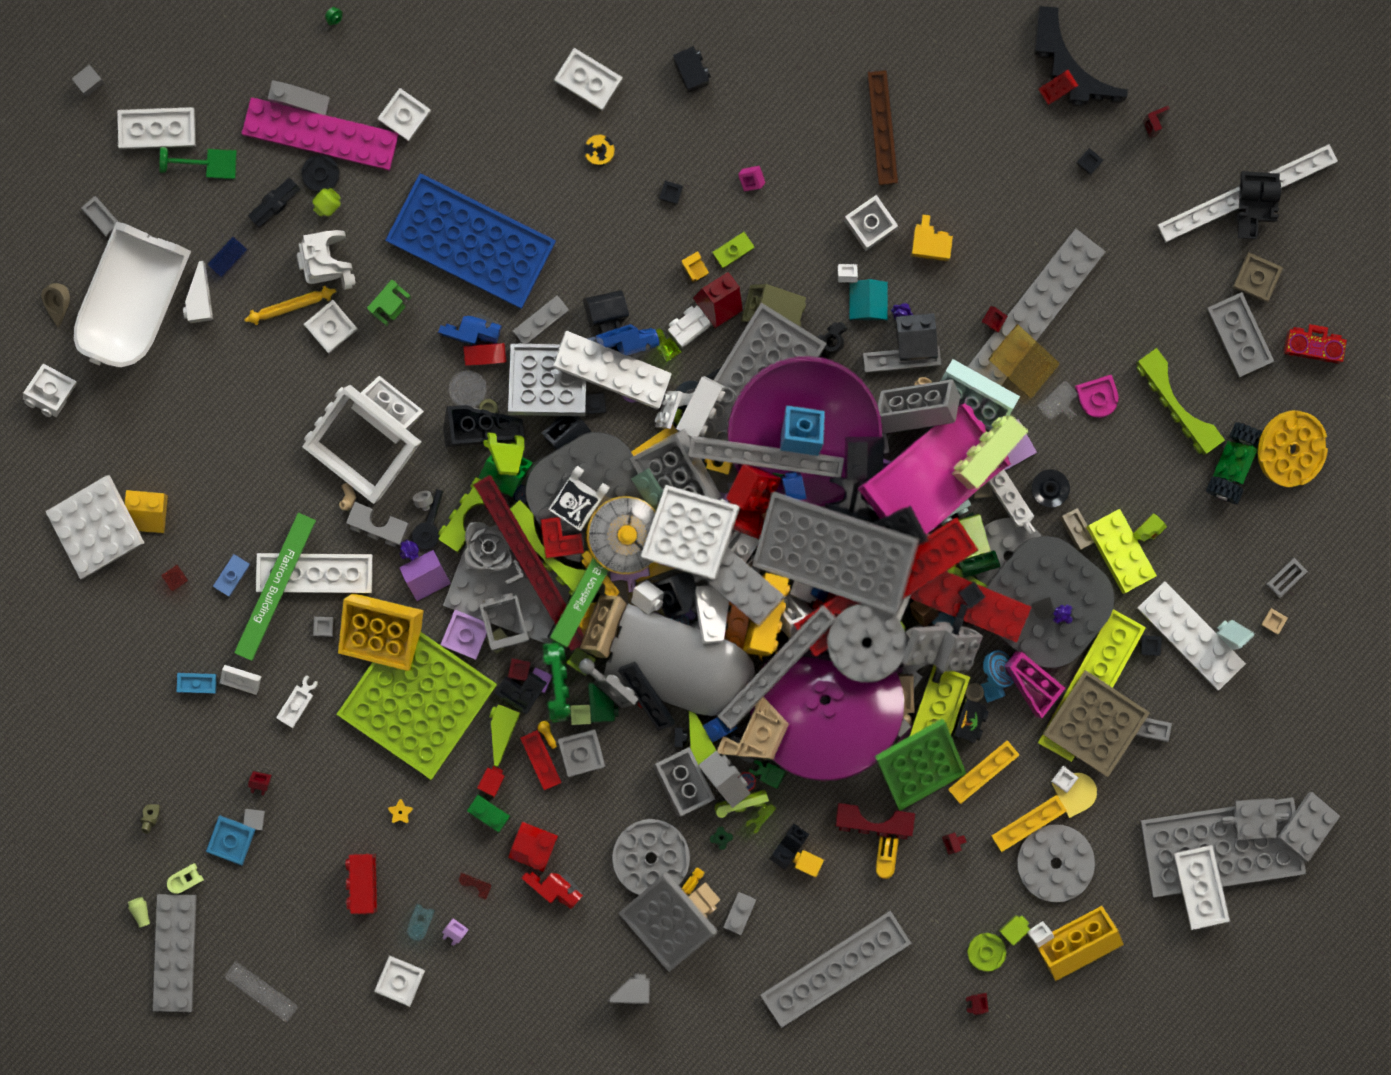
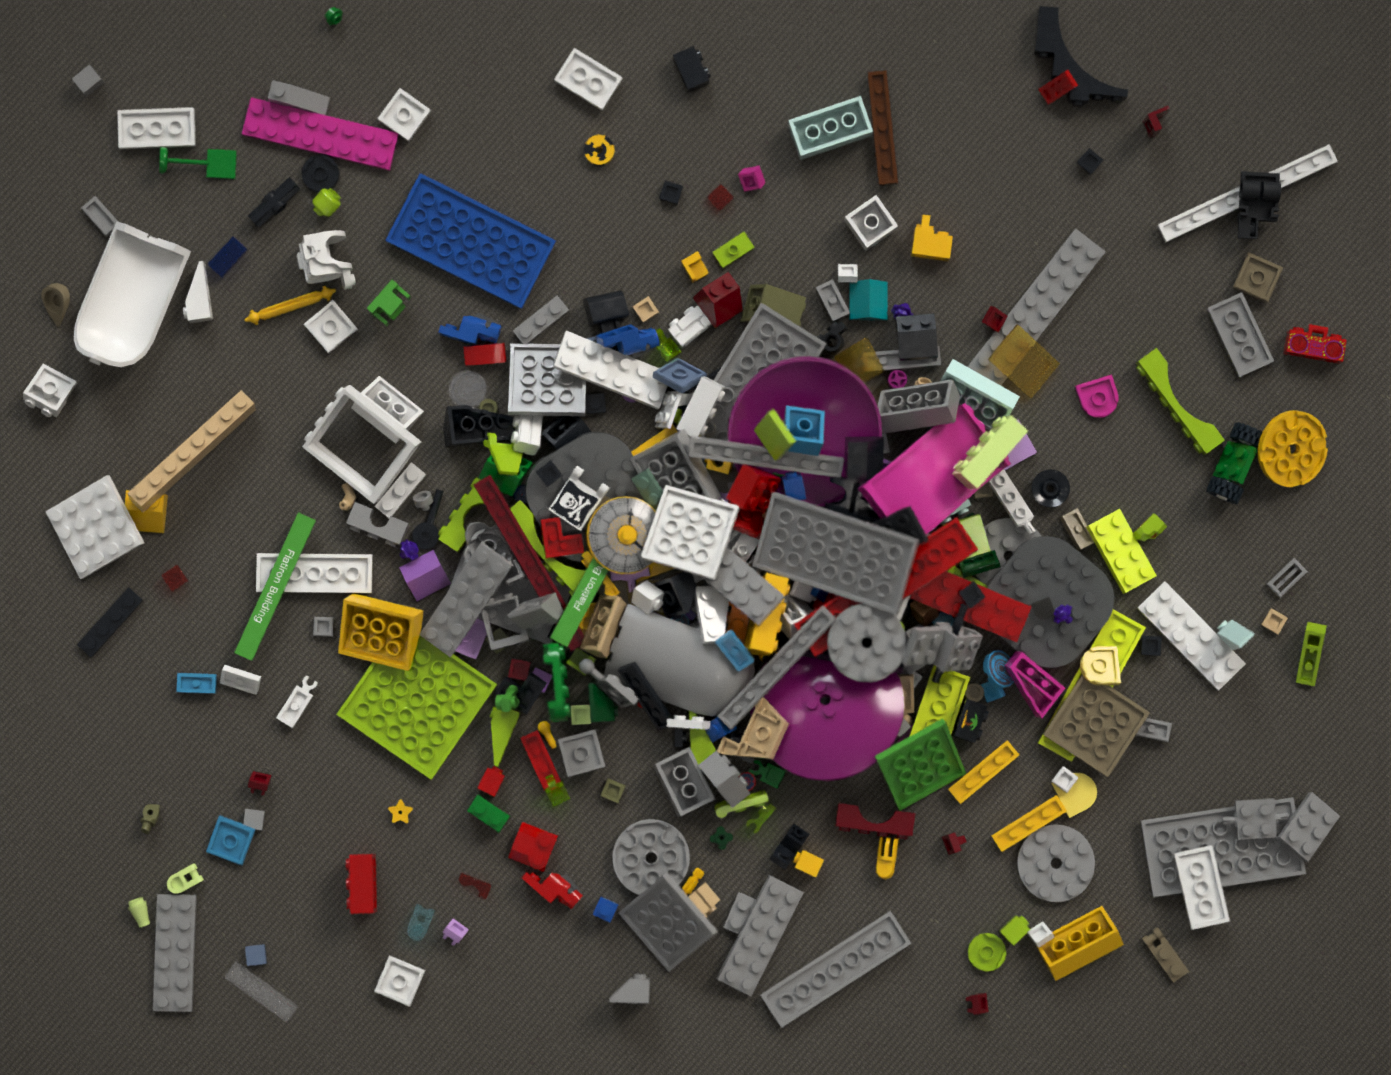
medium blue plate [213,554,250,597] -> none
clear plate [1037,381,1078,421] -> none
none -> black plate [77,587,144,658]
none -> tan brick [128,390,256,513]
none -> sand blue tile [245,944,267,966]
none -> white plate [375,462,426,518]
none -> light grey plate [420,542,513,657]
none -> bright green plate [495,685,520,712]
none -> light grey slope [508,592,563,630]
none -> white brick [511,415,543,456]
none -> black plate [536,460,563,487]
none -> clear neon green plate [545,774,570,807]
none -> blue brick [593,896,618,922]
none -> olive tile [601,778,625,803]
none -> tan tile [633,296,659,323]
none -> sand blue plate [653,358,707,393]
none -> white plate [667,715,710,729]
none -> clear red plate [707,184,734,211]
none -> dark azure plate [715,630,754,672]
none -> light grey plate [716,875,804,996]
none -> lime tile [754,410,796,461]
none -> light aqua brick [788,96,873,160]
none -> light grey plate [815,279,850,322]
none -> clear yellow tile [834,337,884,383]
none -> magenta wheel [887,370,907,389]
none -> light yellow tile [1080,646,1121,685]
none -> dark tan plate [1142,927,1189,983]
none -> lime slope [1296,622,1327,686]

